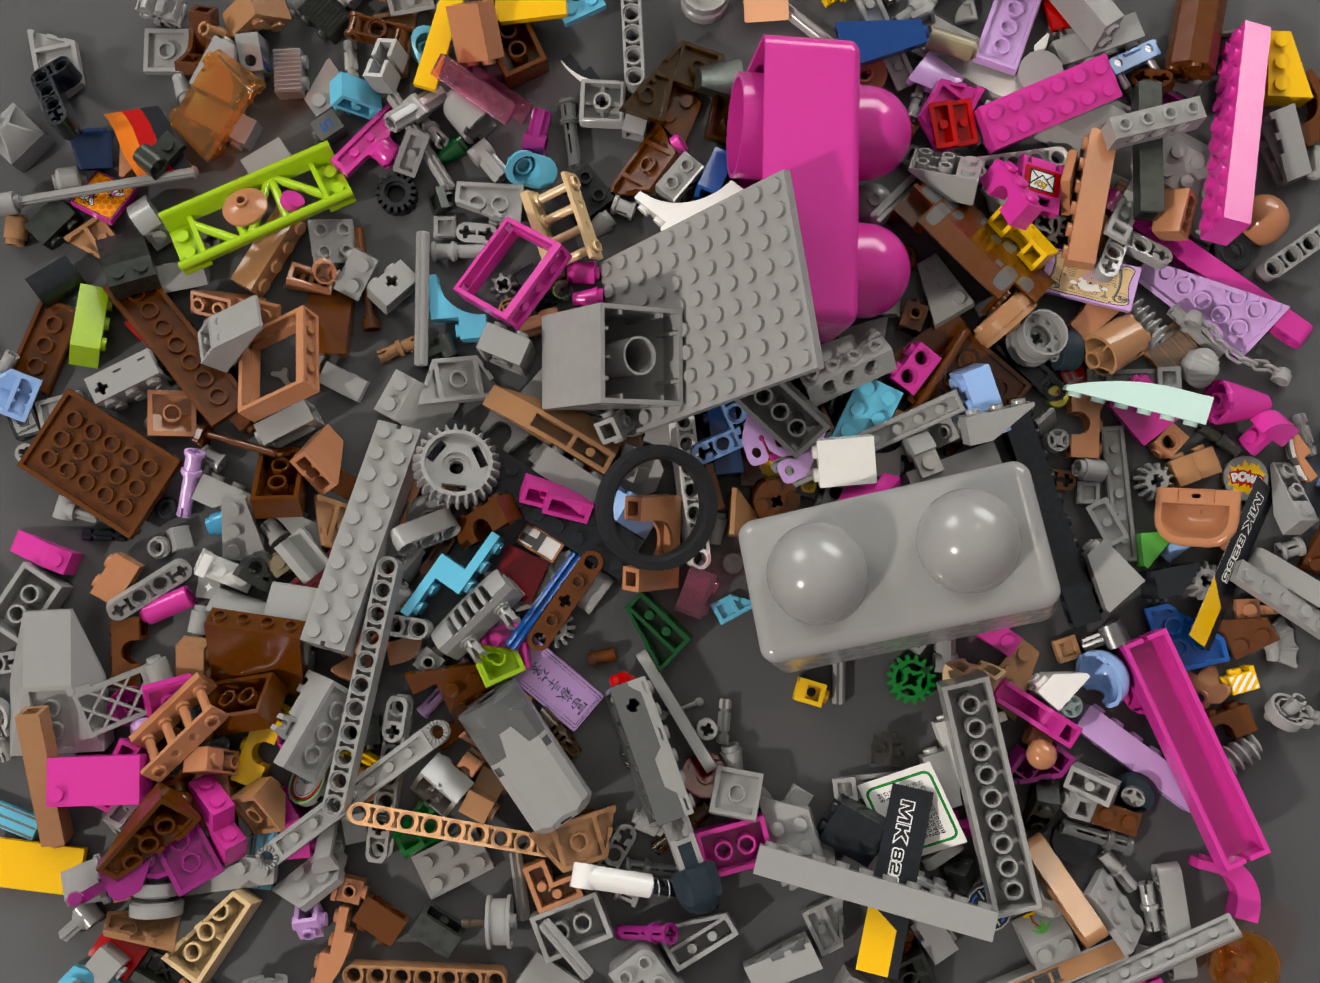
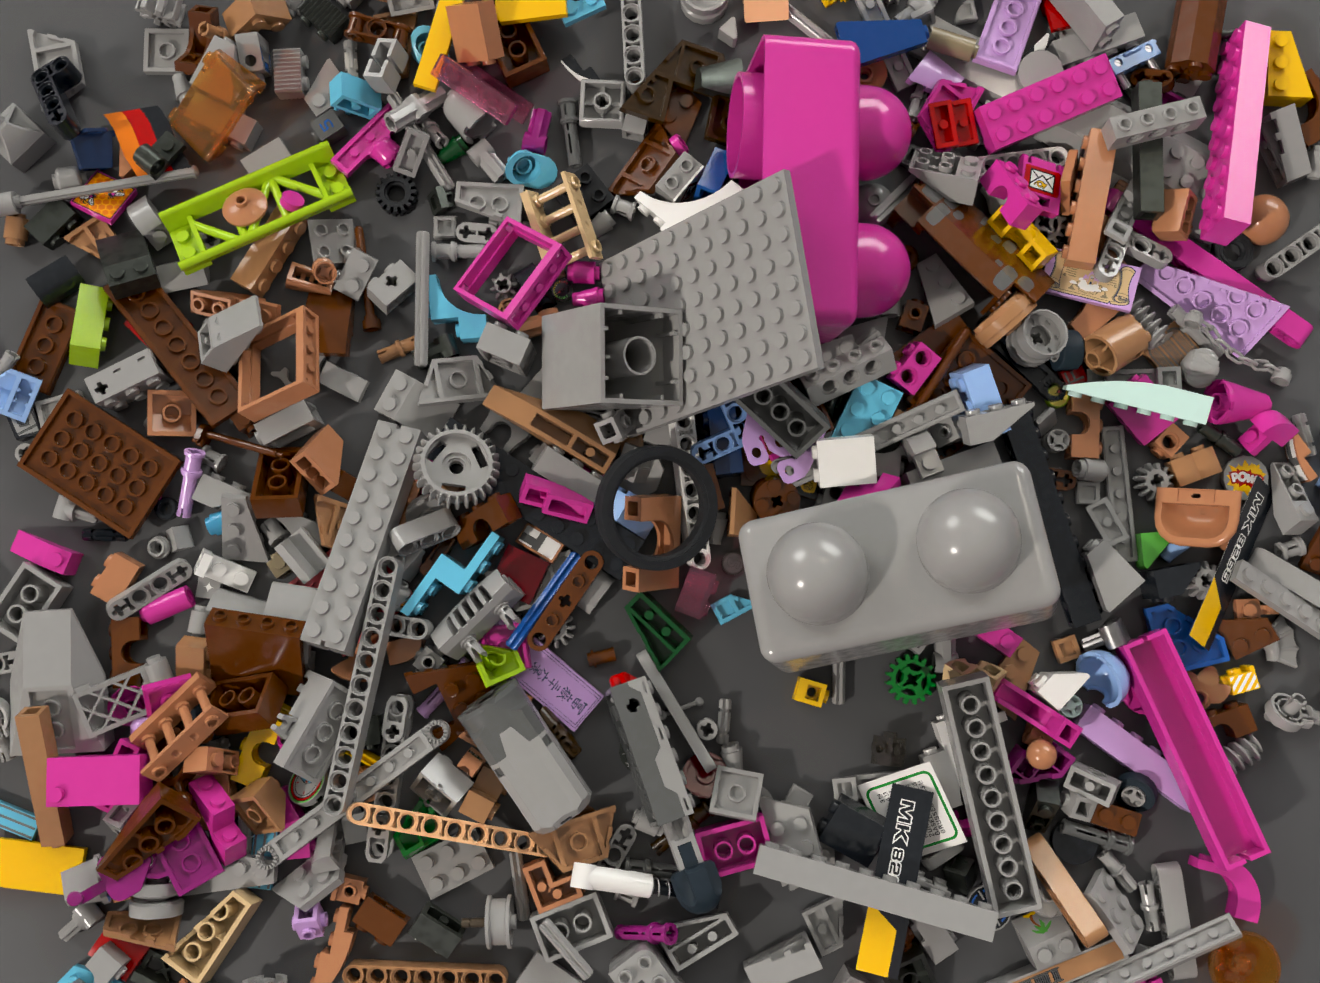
pearl dark grey plate [233,555,274,595] -> none
none -> light grey slope [718,17,737,48]

